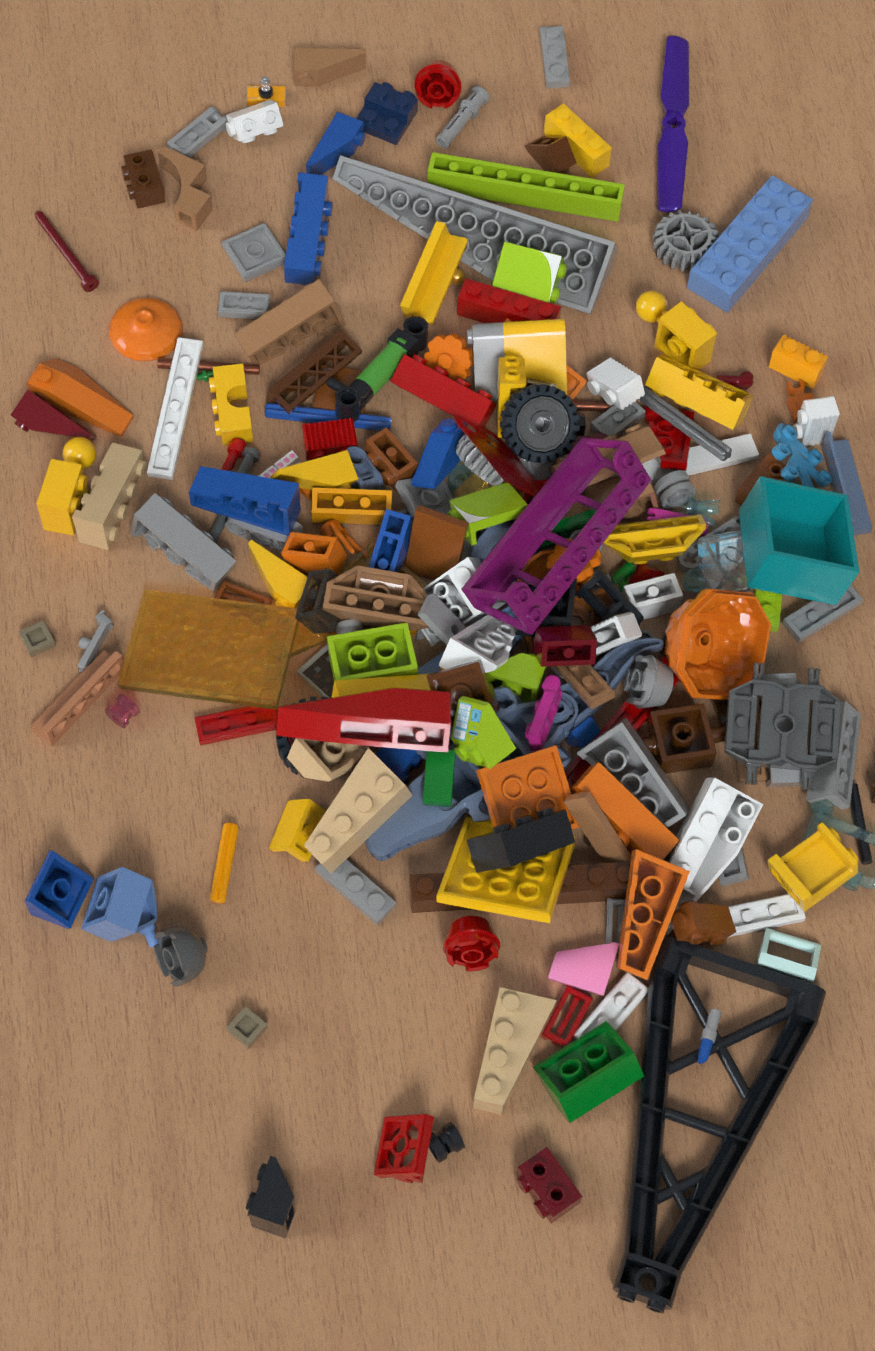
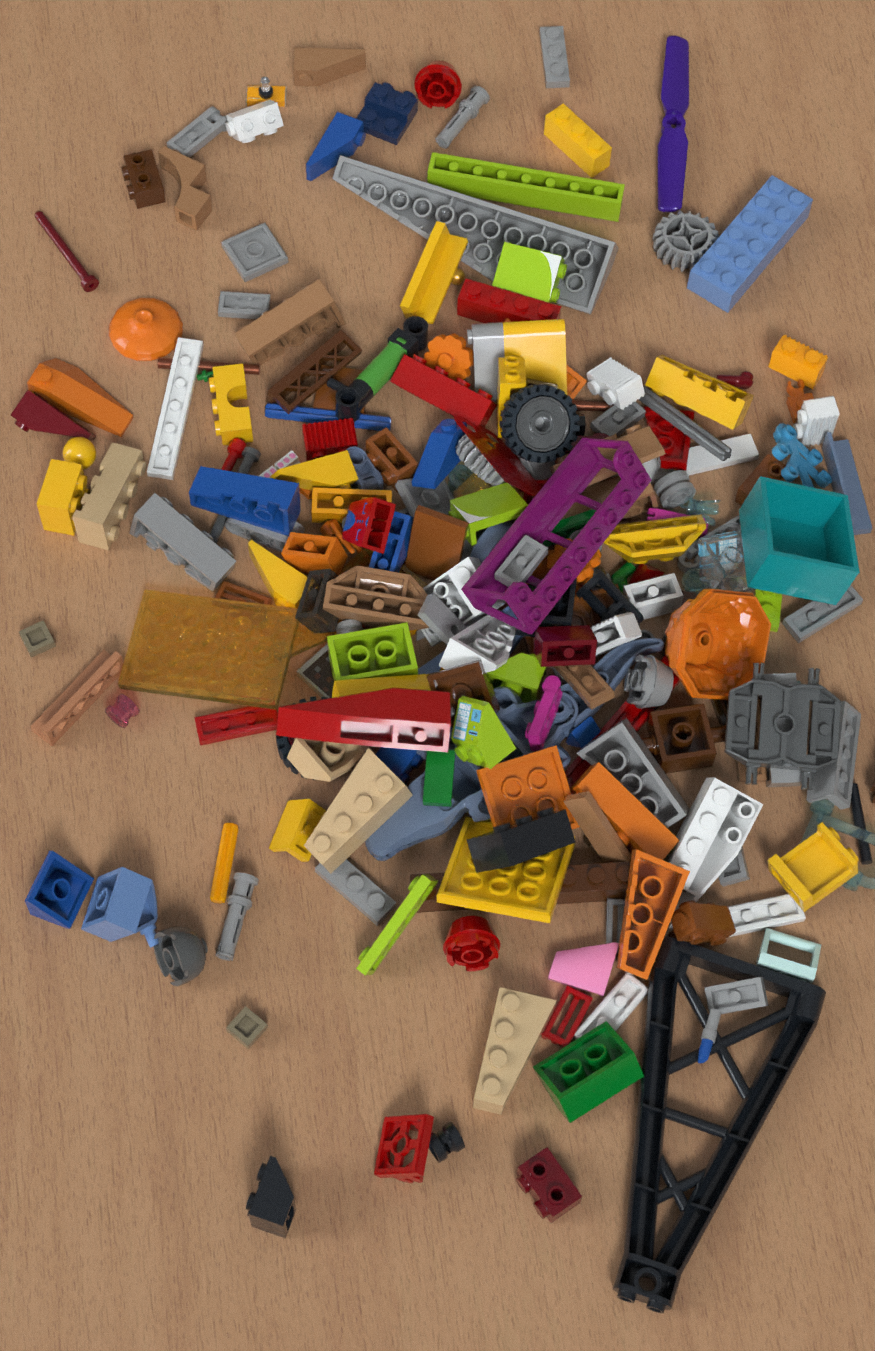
light grey piece [78,610,114,672] -> none
blue wedge [284,172,333,285] -> none
reddish brown slope [525,135,577,174] -> none
yellow brick [636,290,717,370] -> none
none -> light grey pin [215,872,259,961]
none -> red torso [342,497,396,554]
none -> lime plate [356,874,438,975]
none -> light grey plate [495,535,548,587]
none -> light grey plate [704,977,769,1015]

